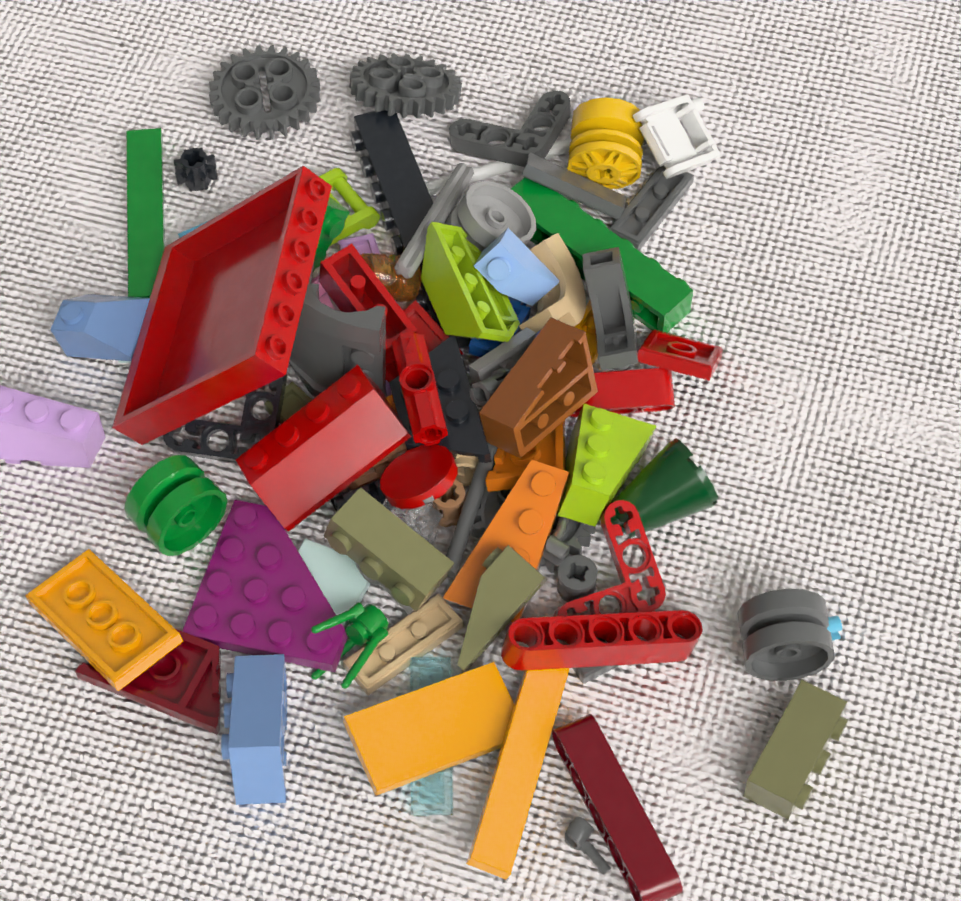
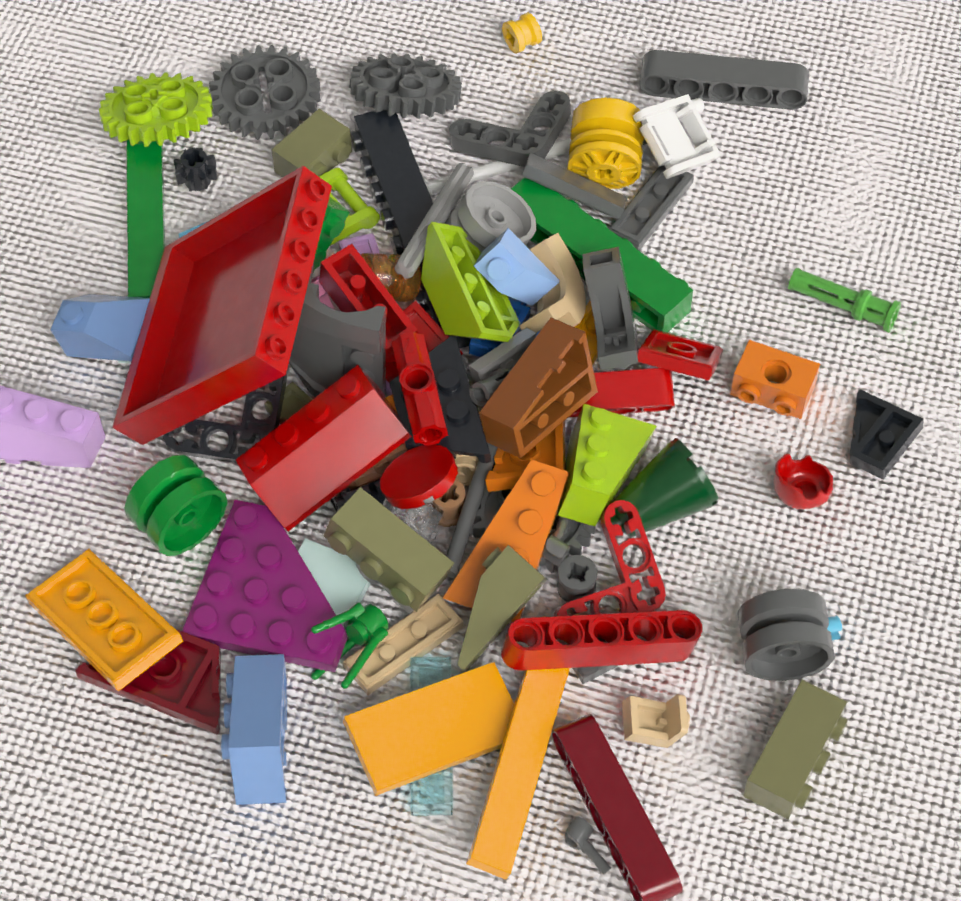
none -> lime gear [99,72,213,147]
none -> olive brick [271,109,352,178]
none -> yellow wheel [502,12,542,54]
none -> tan bracket [622,694,690,748]
none -> dark grey beam [639,50,809,110]
none -> orange brick [730,340,820,419]
none -> red hair [774,453,833,510]
none -> bright green pin [788,268,901,333]
none -> black wing [850,389,924,479]

